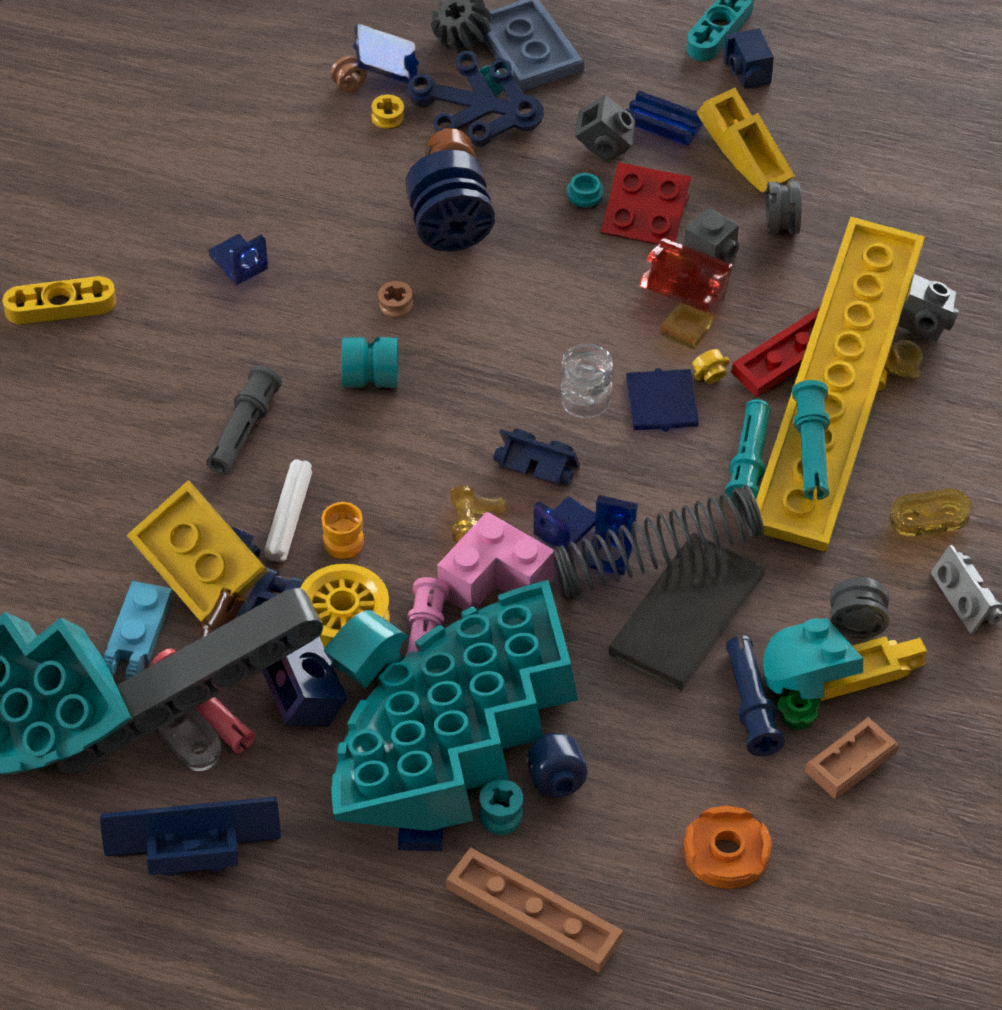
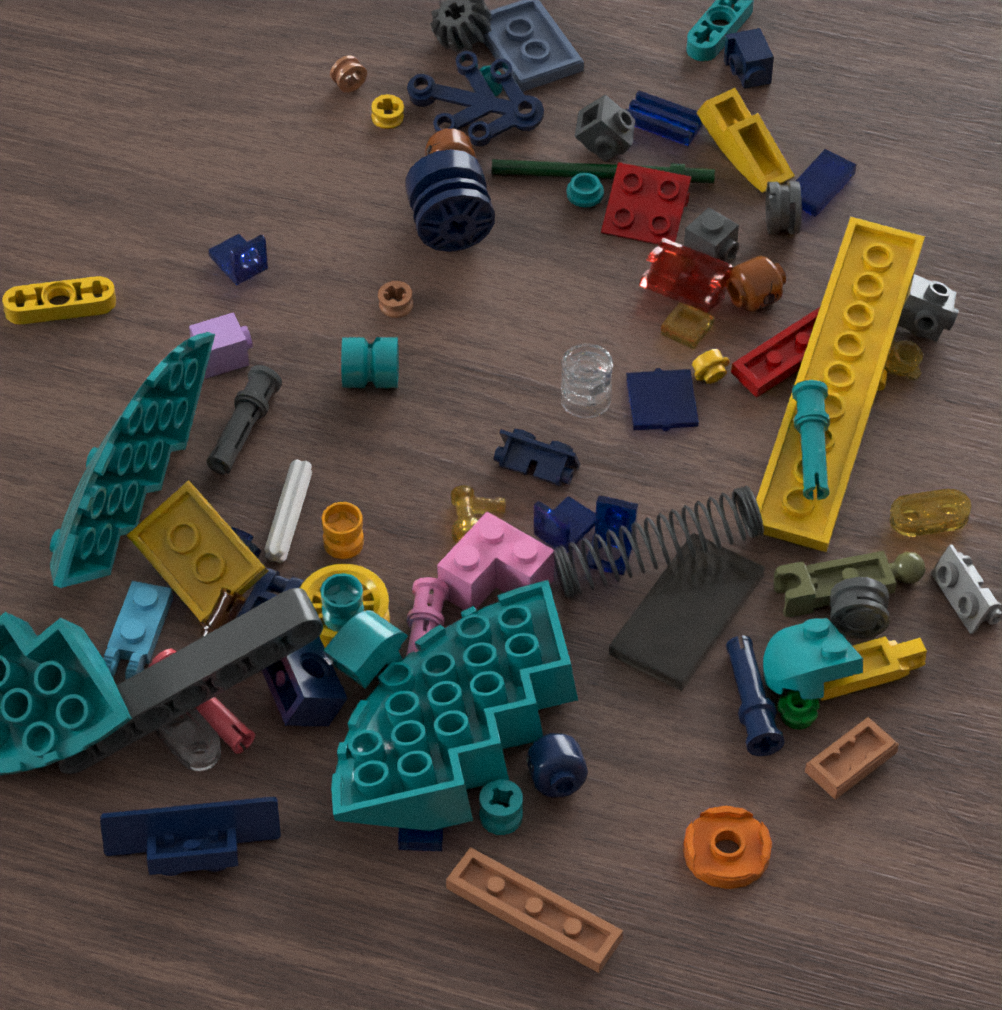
clear blue piece [353,23,419,84] -> none
teal pin [724,399,771,508] -> none
none -> teal brick [50,332,215,588]
none -> lavender brick [189,312,253,379]
none -> teal wheel [320,573,364,632]
none -> dark green bar [492,159,715,184]
none -> dark orange head [726,255,786,312]
none -> olive plate [773,551,926,617]
none -> clear blue tile [796,149,857,217]

